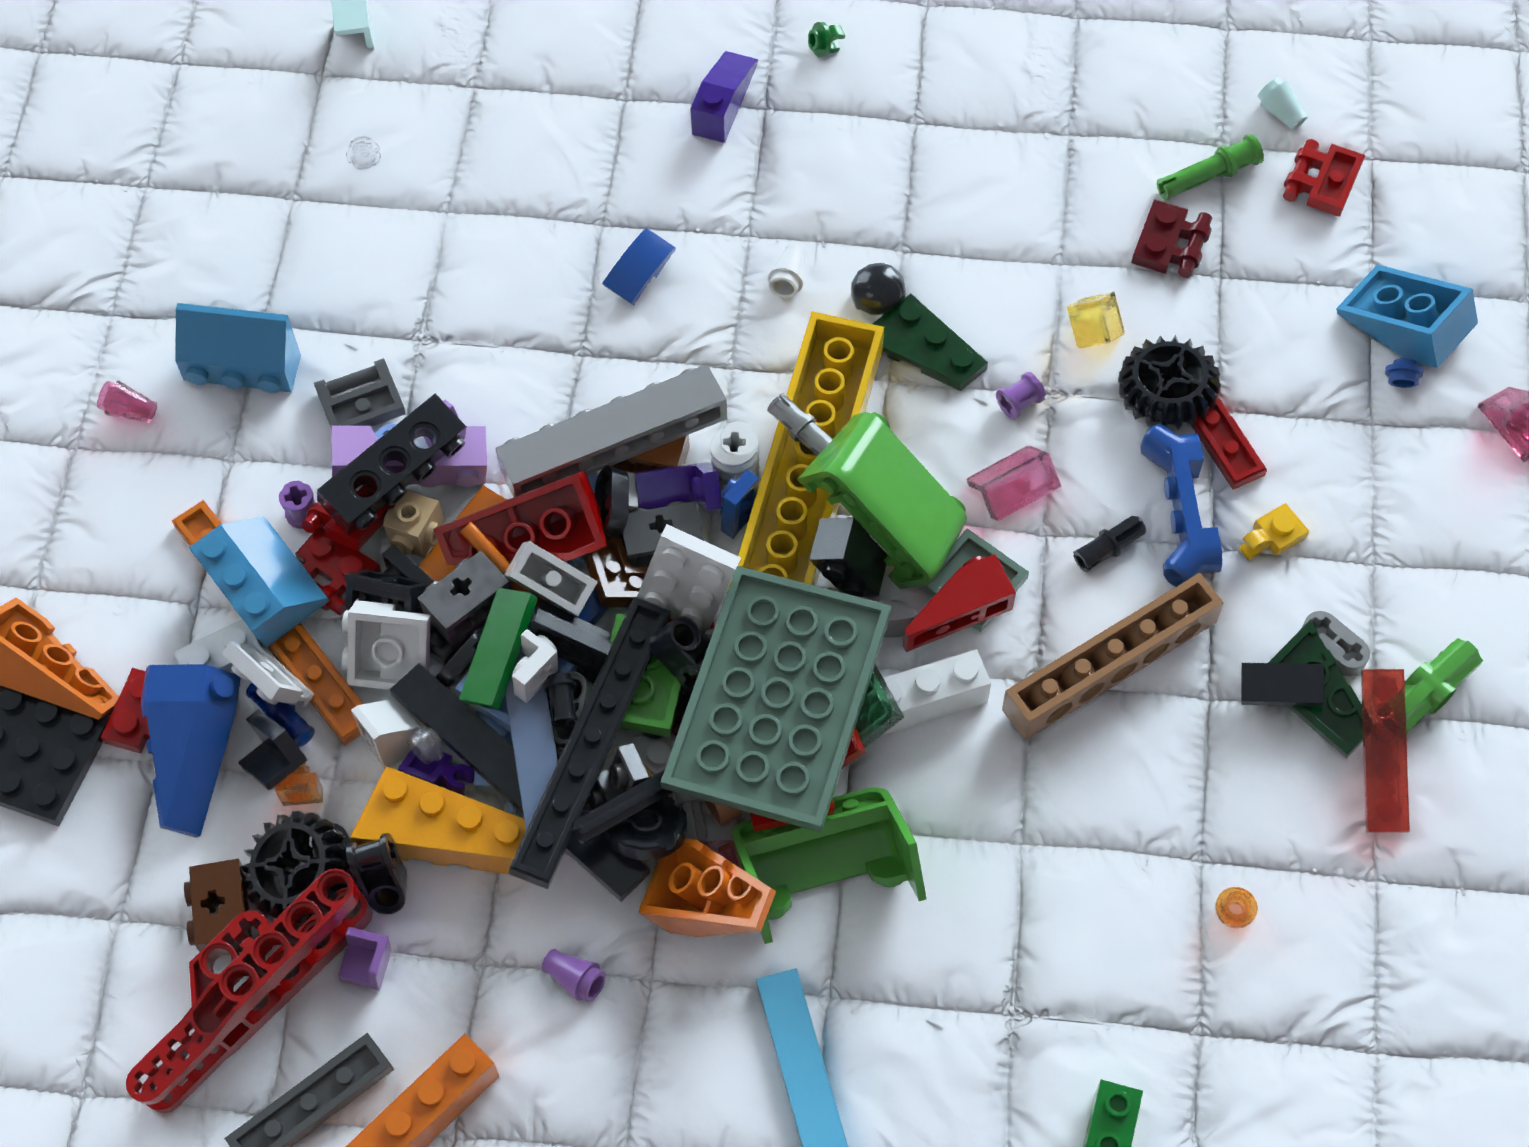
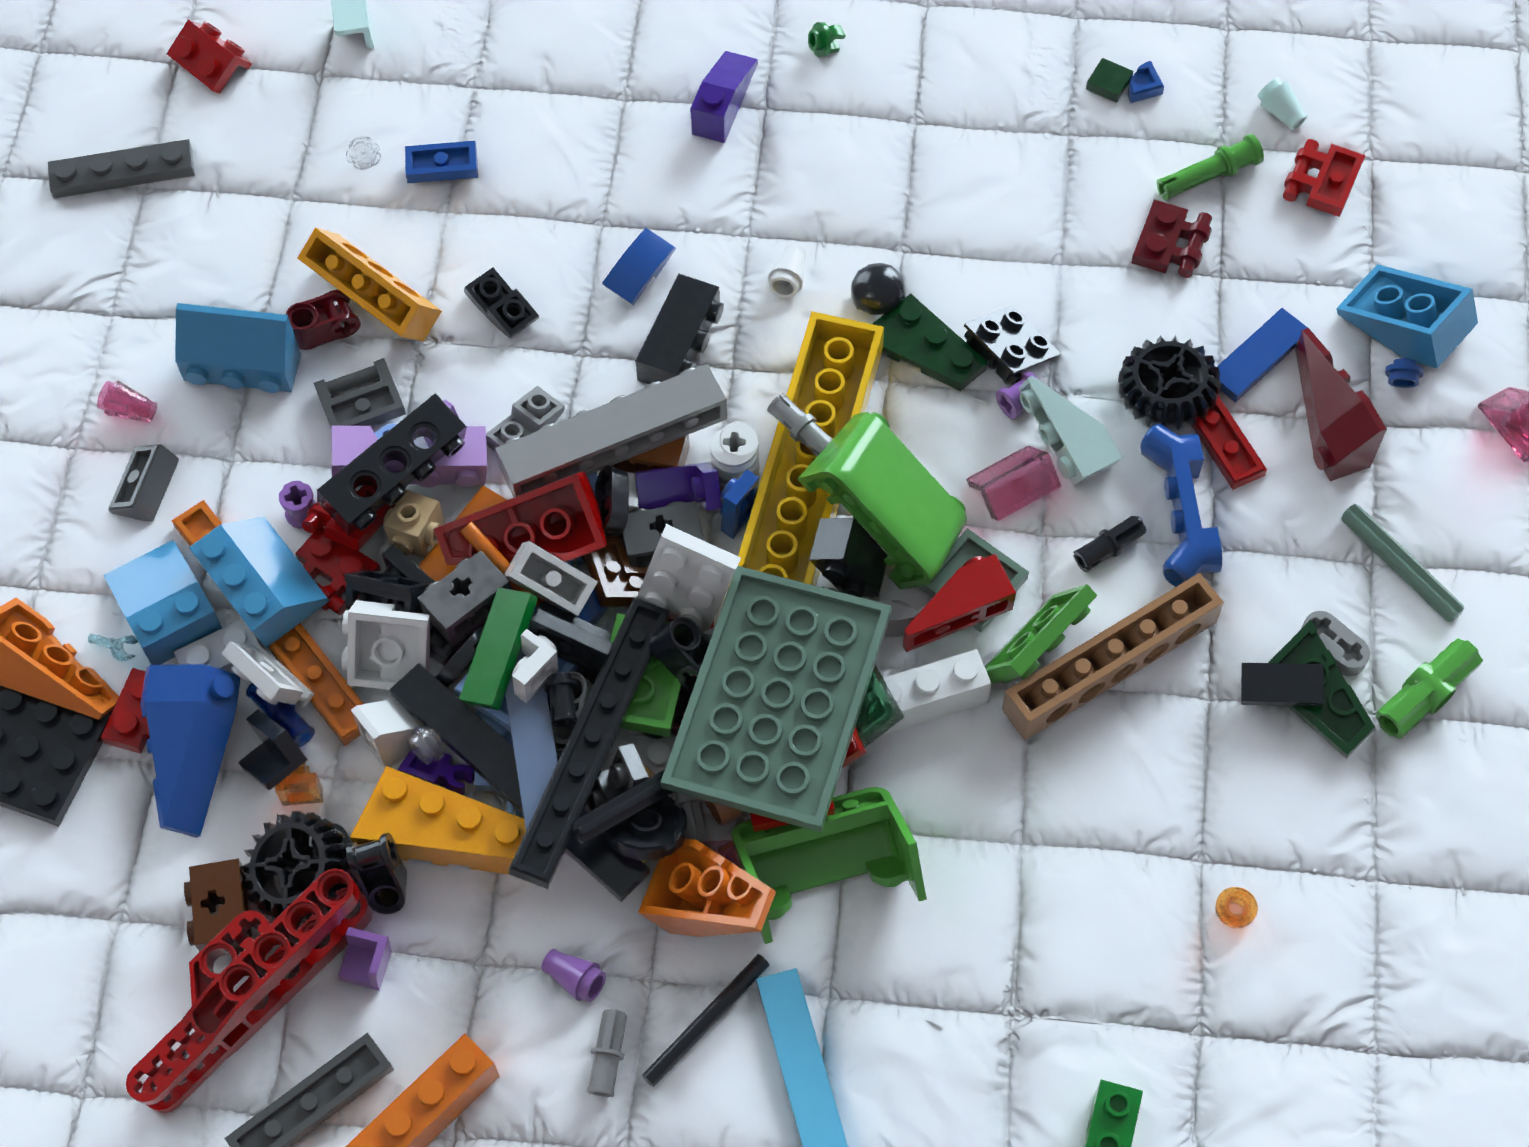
clear yellow panel [1066,291,1125,348] -> none
yellow plate [1238,503,1309,560] -> none
clear red plate [1361,669,1410,833] -> none
none -> dark grey plate [48,139,195,198]
none -> clear light blue hand [88,633,138,661]
none -> dark azure slope [103,540,222,665]
none -> dark grey slope [108,444,179,521]
none -> red bracket [166,19,252,94]
none -> dark red piece [285,289,361,350]
none -> light orange brick [297,227,442,342]
none -> blue plate [405,141,478,183]
none -> black slope [464,267,539,339]
none -> light grey slope [486,385,565,452]
none -> light grey axle [587,1009,627,1097]
none -> black brick [635,273,724,384]
none -> black bar [642,954,770,1087]
none -> black hinge [964,306,1061,385]
none -> bright green plate [984,584,1098,684]
none -> light aqua slope [1018,376,1122,487]
none -> dark green tile [1086,57,1134,103]
none -> blue tile [1128,61,1164,103]
none -> blue tile [1217,308,1308,403]
none -> dark red wedge [1295,328,1387,482]
none -> sand green axle [1341,504,1465,622]

